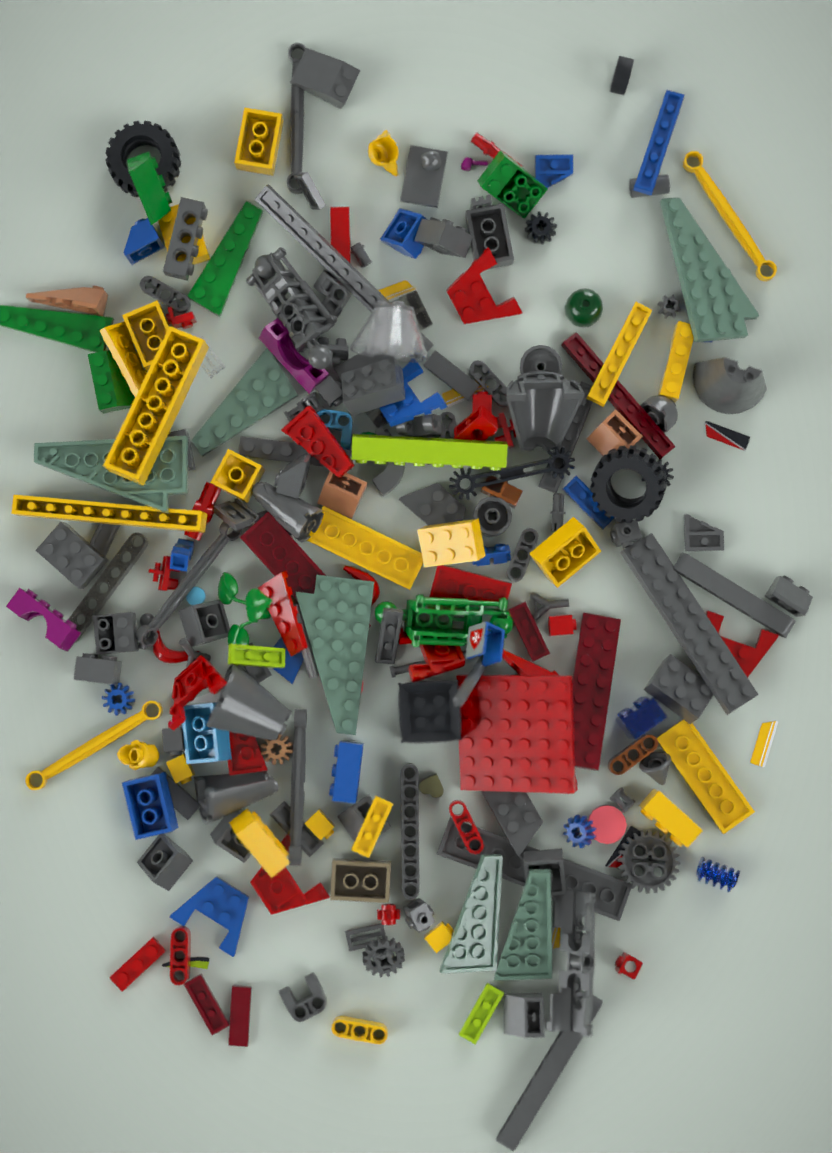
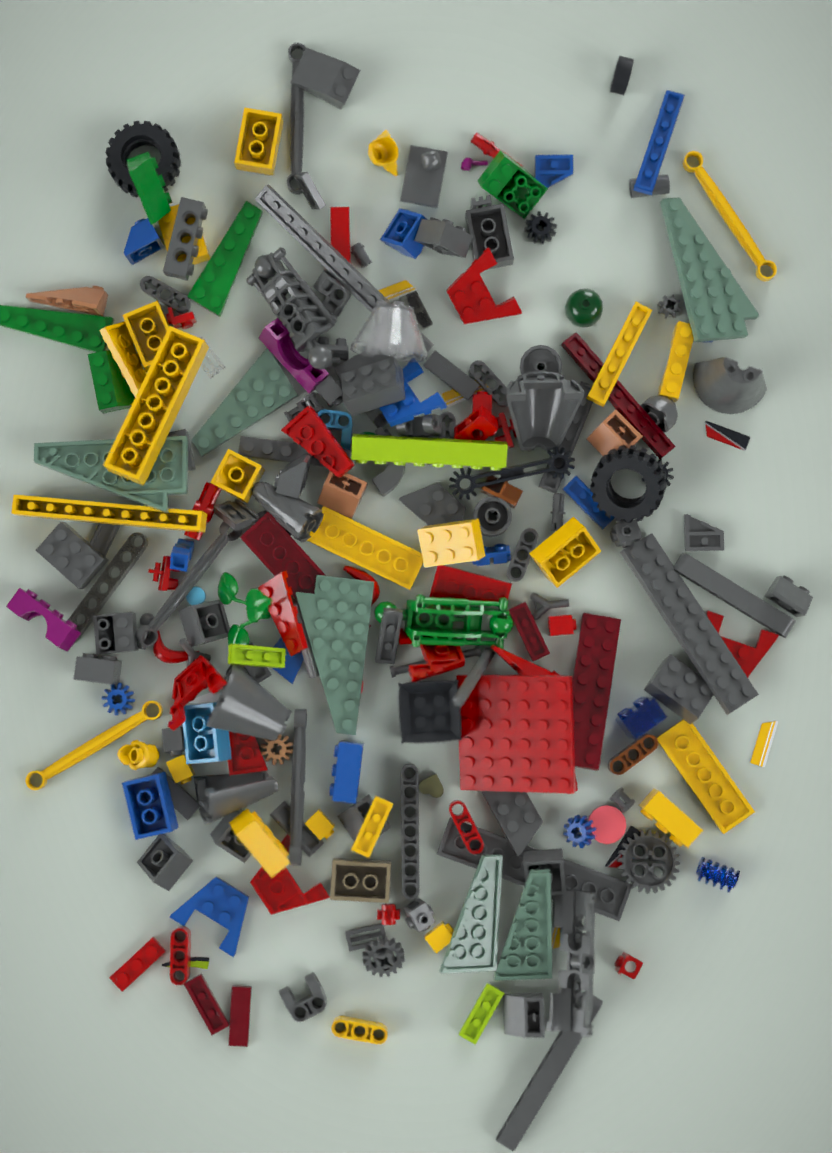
blue piece [466,621,505,667] -> none
dark grey hat [639,752,671,785] -> none

